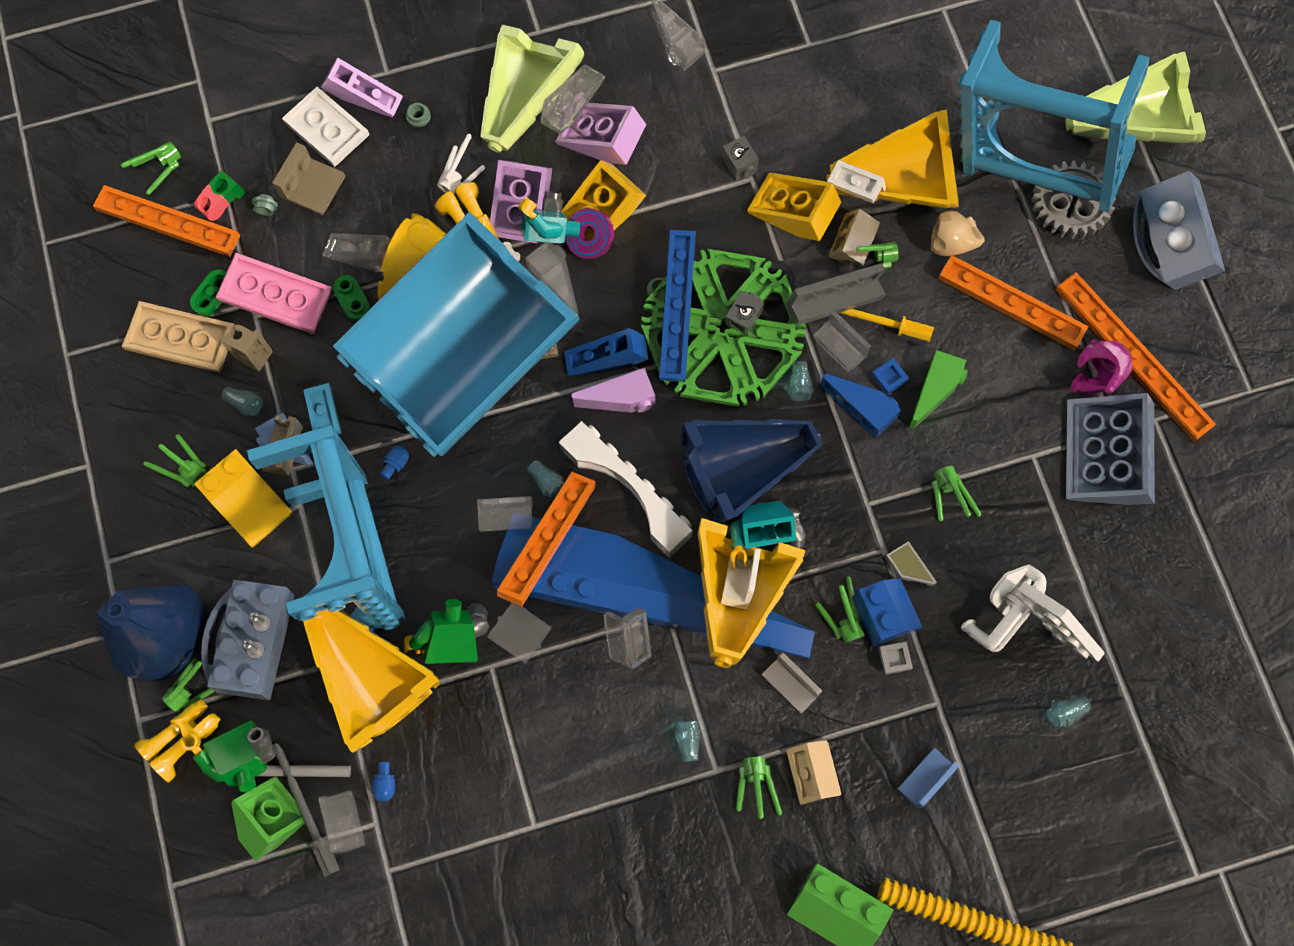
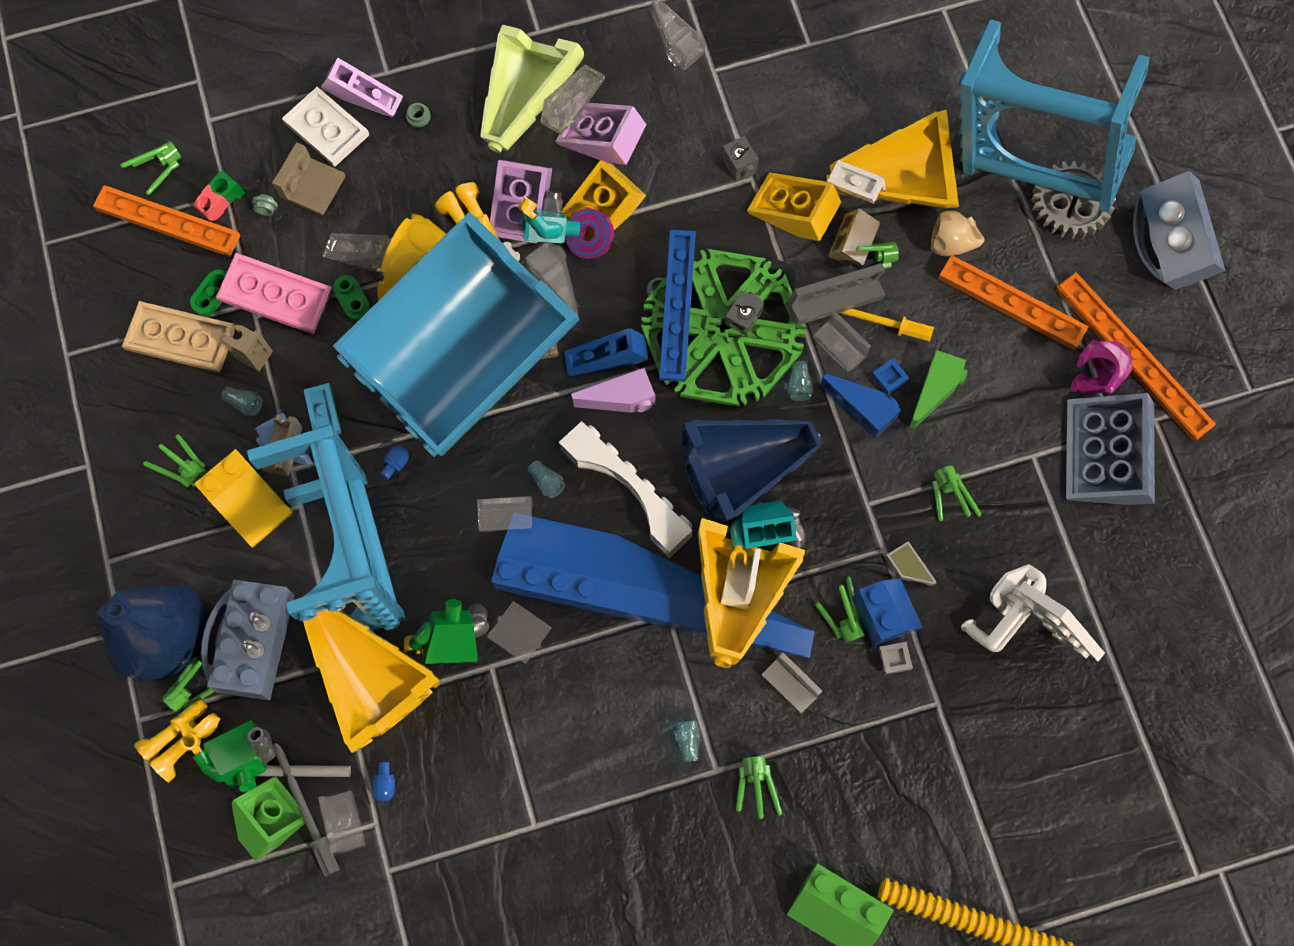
white plant [437,134,485,194] -> none
orange plate [497,472,595,607] -> none
clear panel [604,608,652,669] -> none
tan panel [786,740,841,805] -> none
medium blue panel [897,748,960,809] -> none
clear light blue cone [1047,696,1091,729] -> none
yellowish green cone [1065,52,1206,143] -> none

